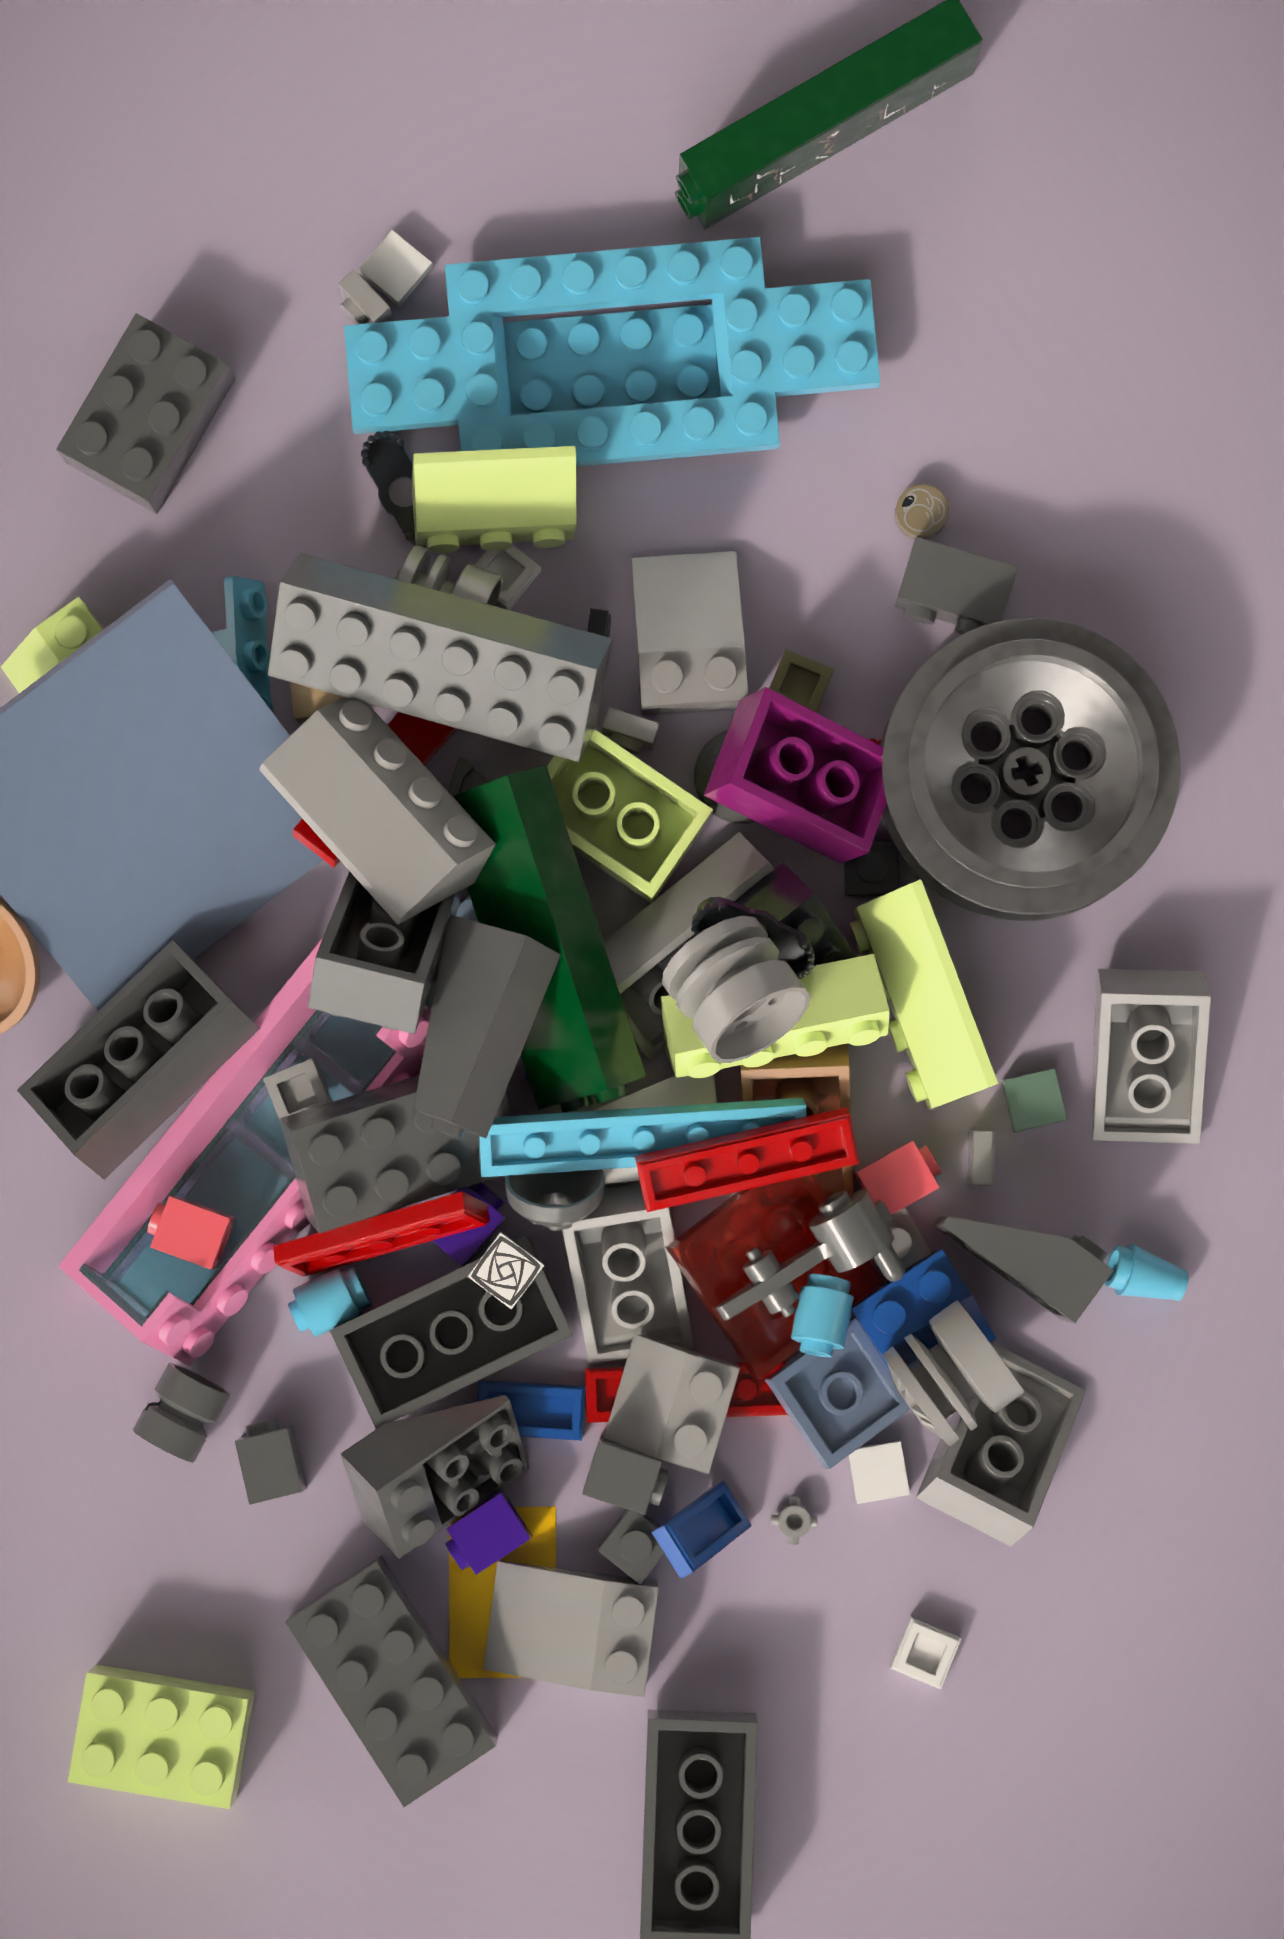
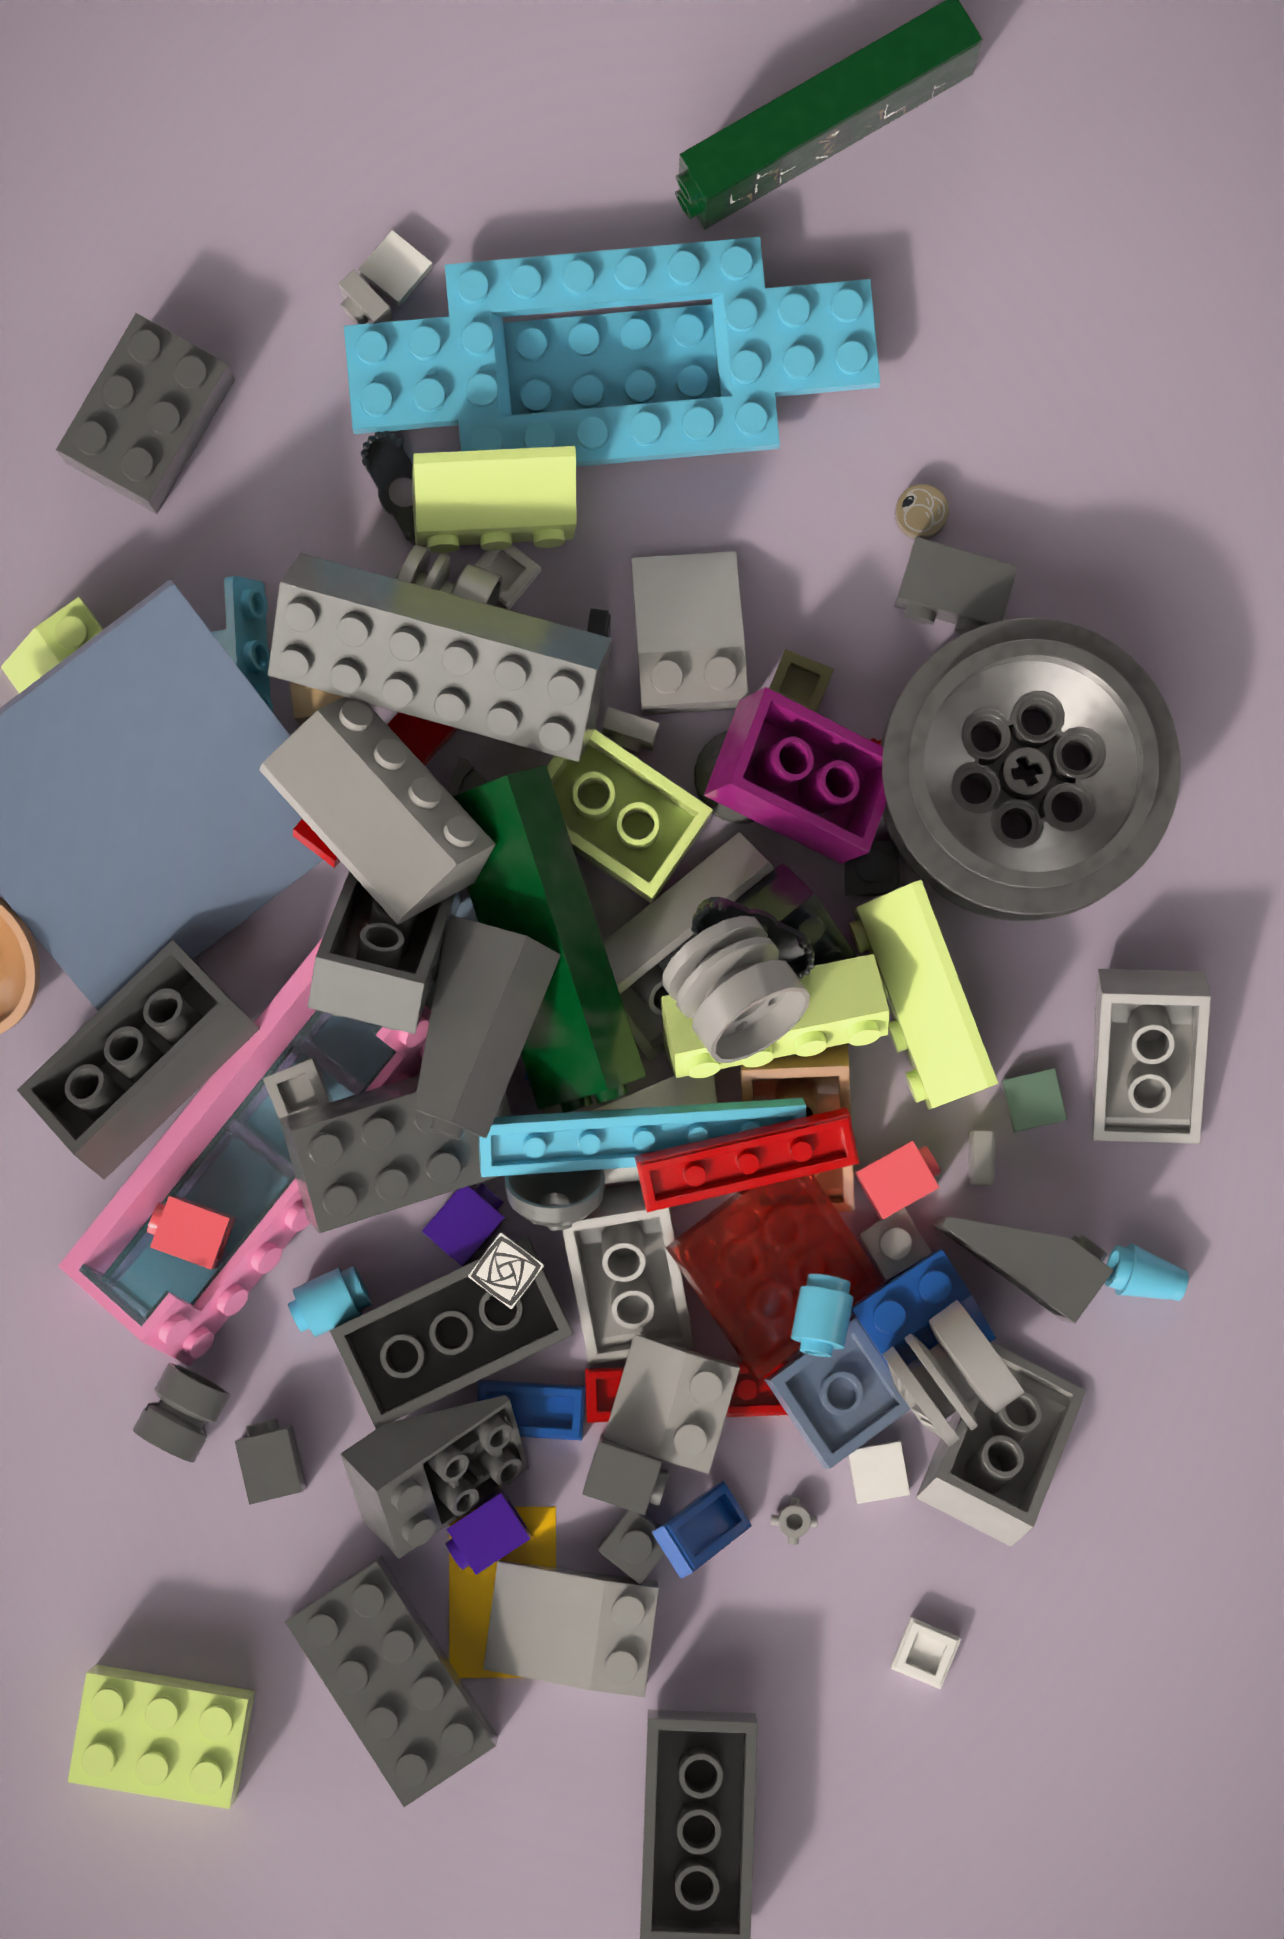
red tile [273,1191,490,1277] -> none
dark grey piece [716,1190,905,1321] -> none

